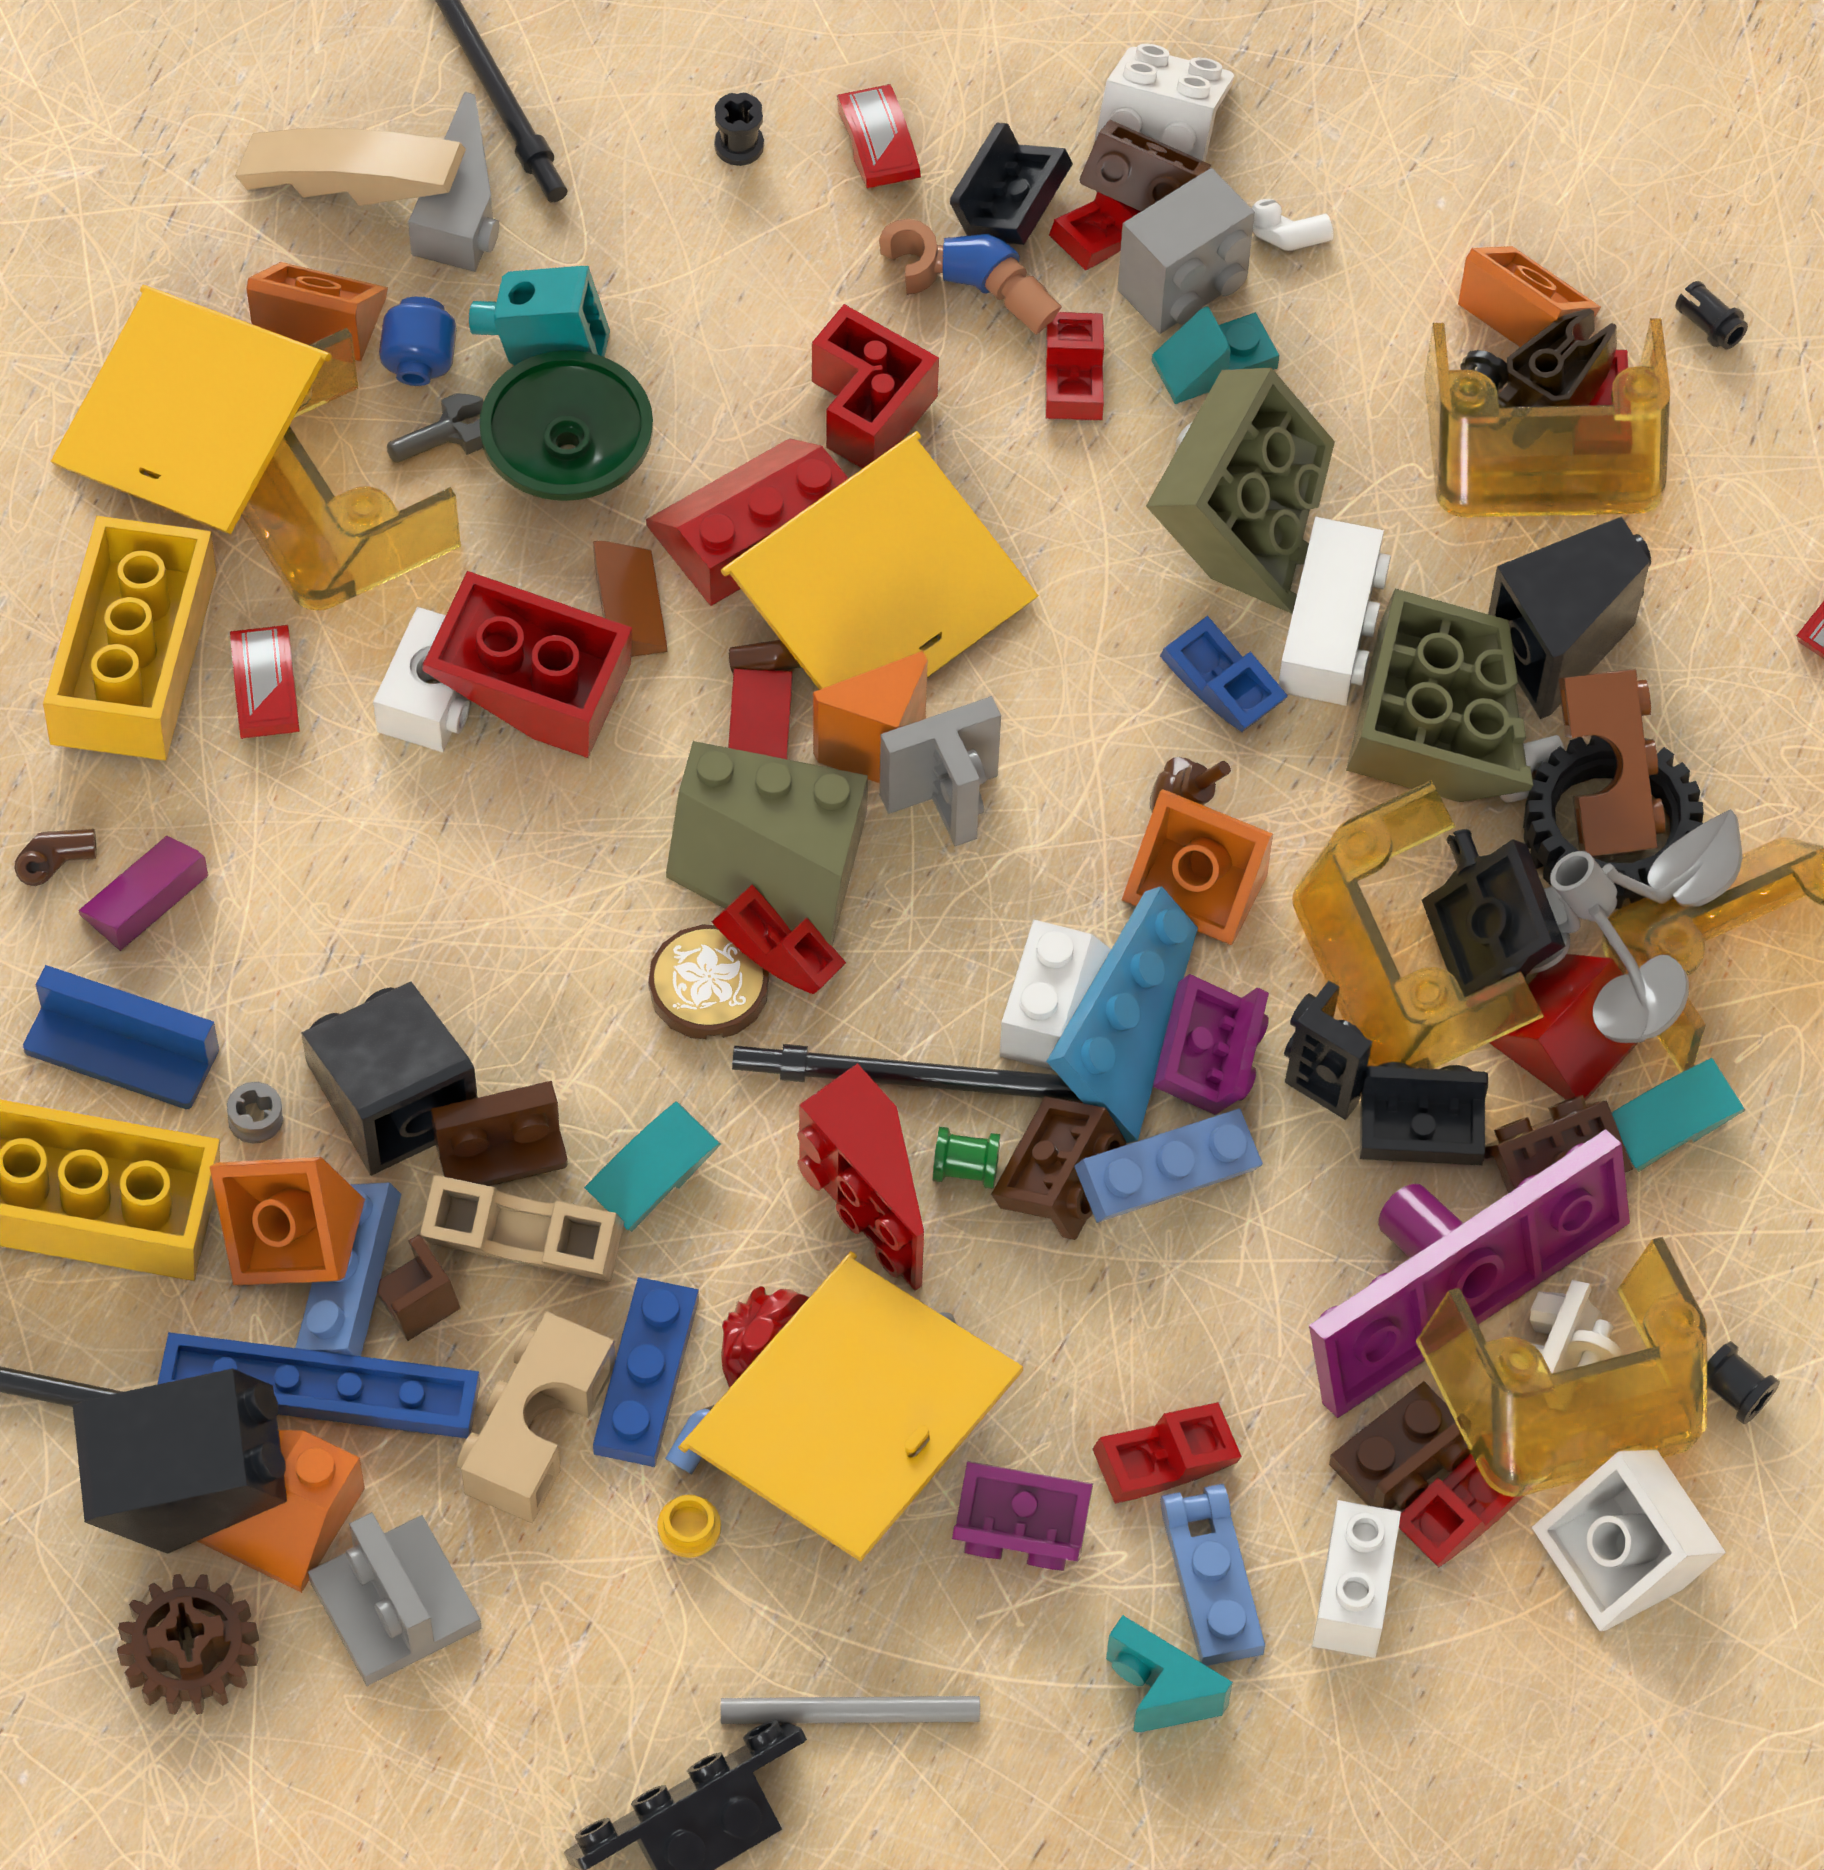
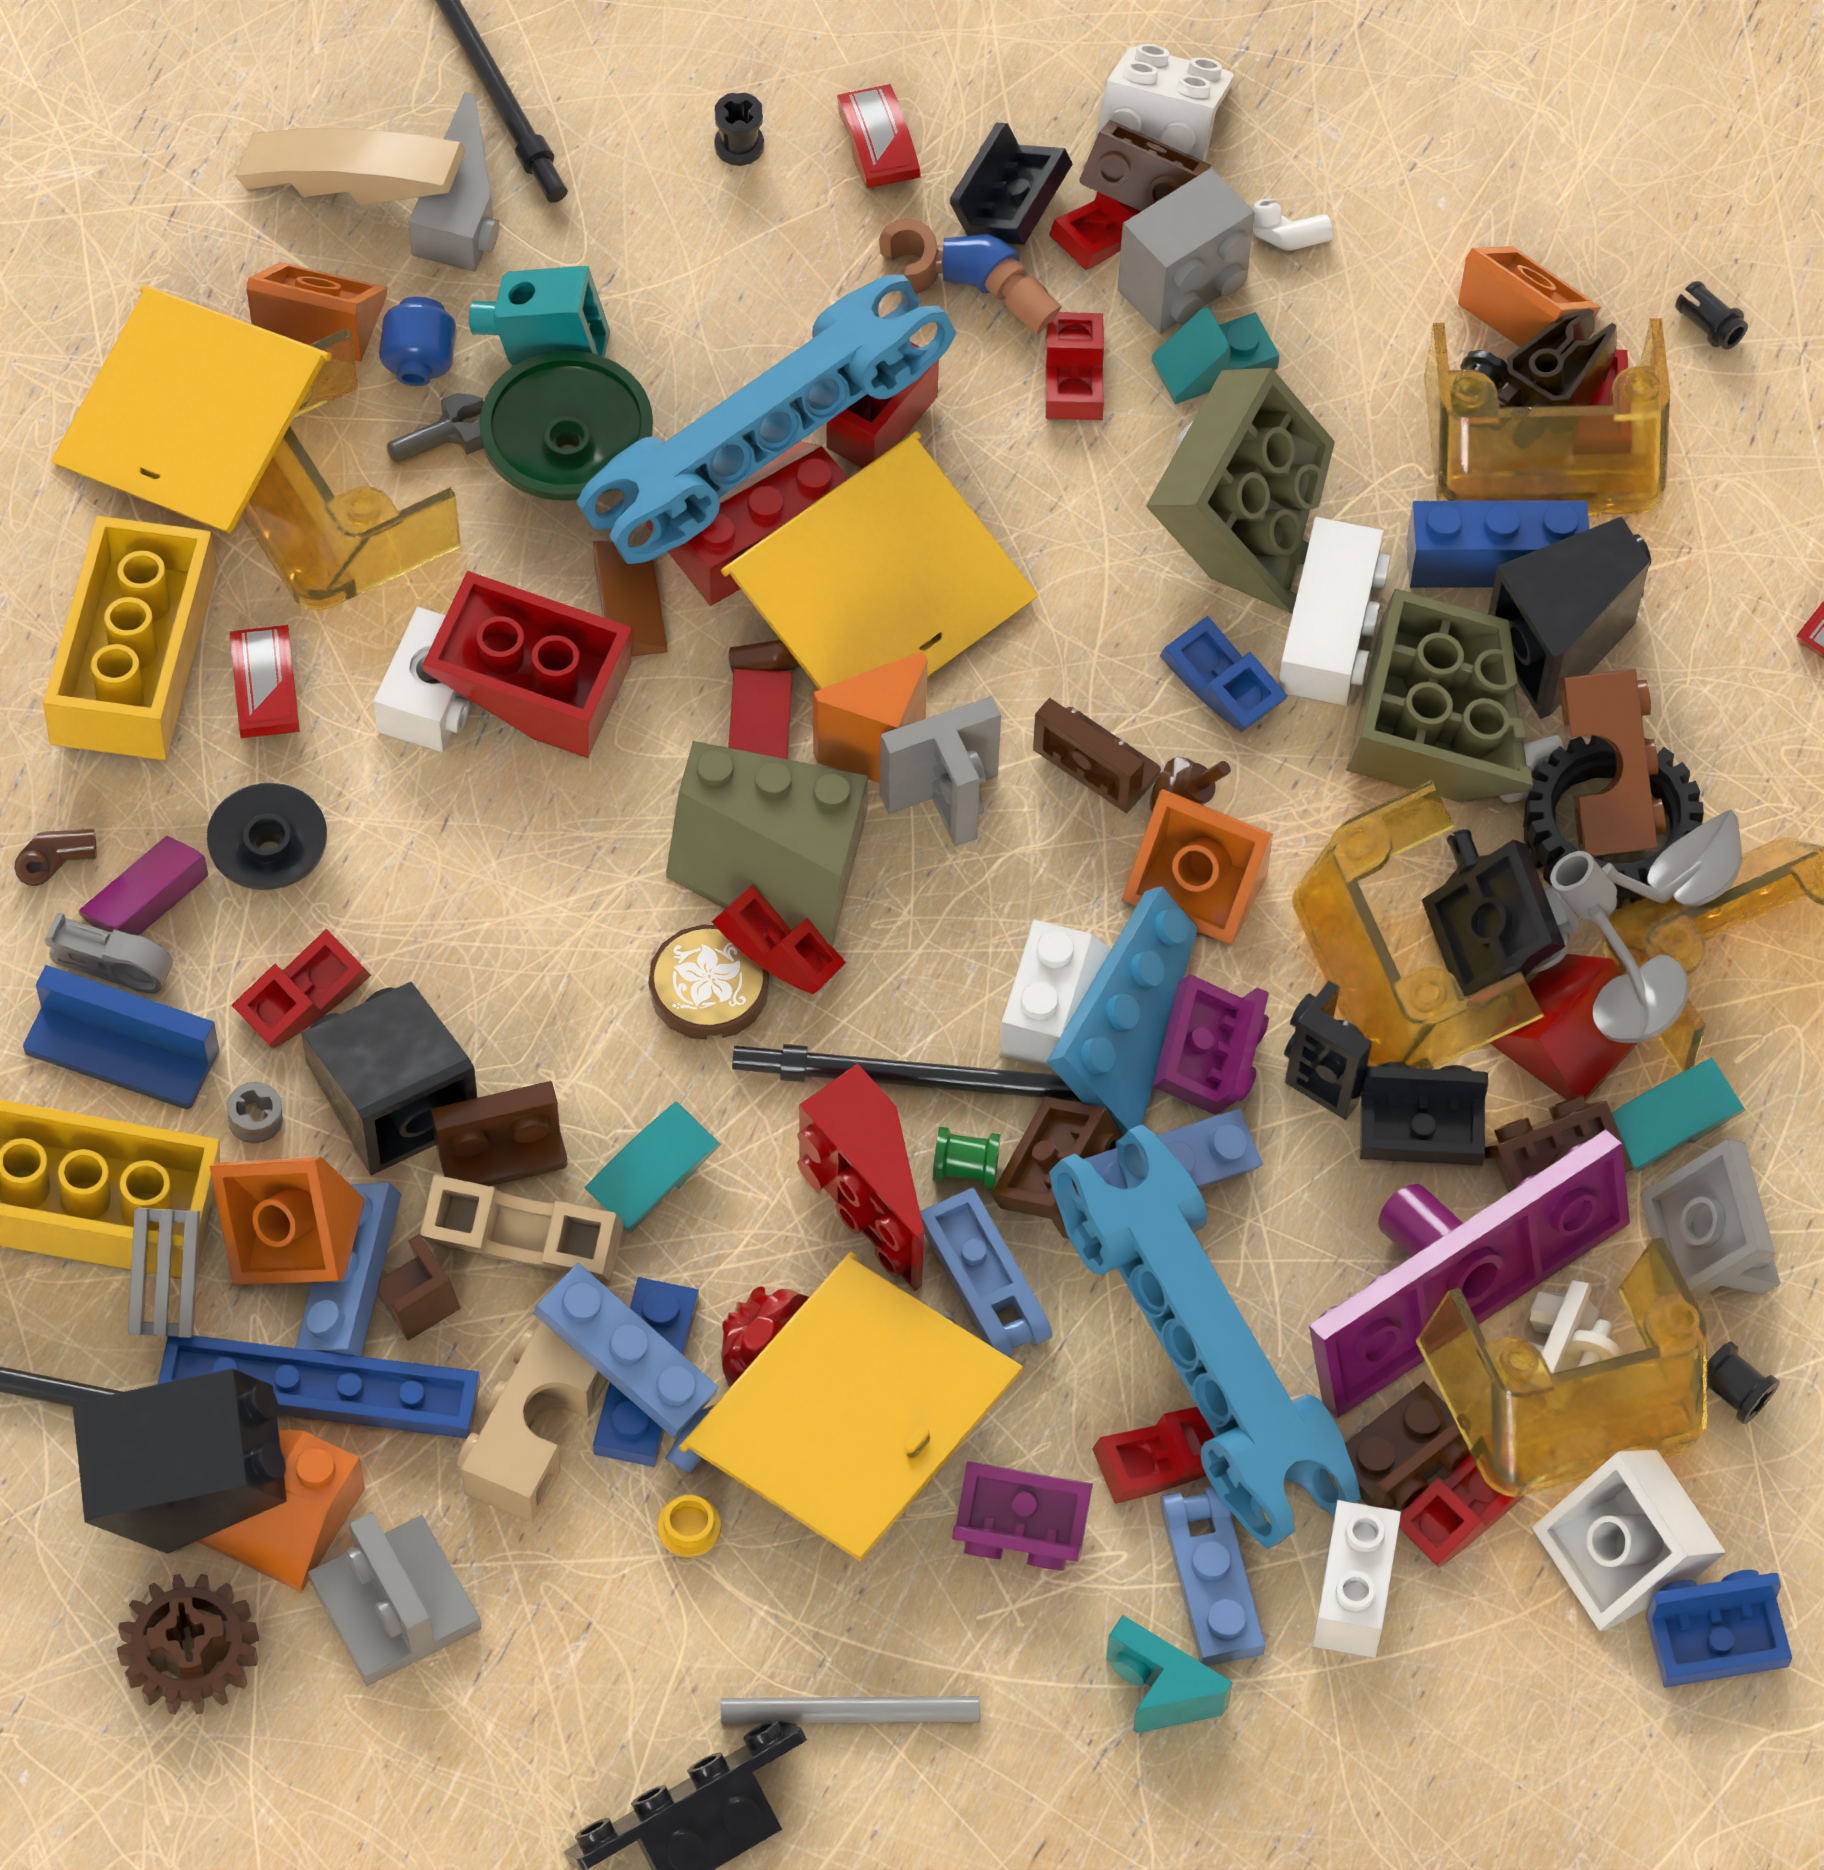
none -> light grey piece [45,913,173,993]
none -> light grey tile [128,1208,200,1338]
none -> black dish [207,783,327,890]
none -> red slope [231,928,371,1048]
none -> medium blue plate [533,1263,719,1438]
none -> dark azure piece [576,274,956,564]
none -> medium blue plate [920,1187,1052,1357]
none -> reddish brown bracket [1033,698,1161,814]
none -> dark azure piece [1049,1124,1361,1549]
none -> blue brick [1407,501,1589,588]
none -> light grey bracket [1640,1139,1781,1307]
none -> blue bracket [1646,1570,1792,1688]

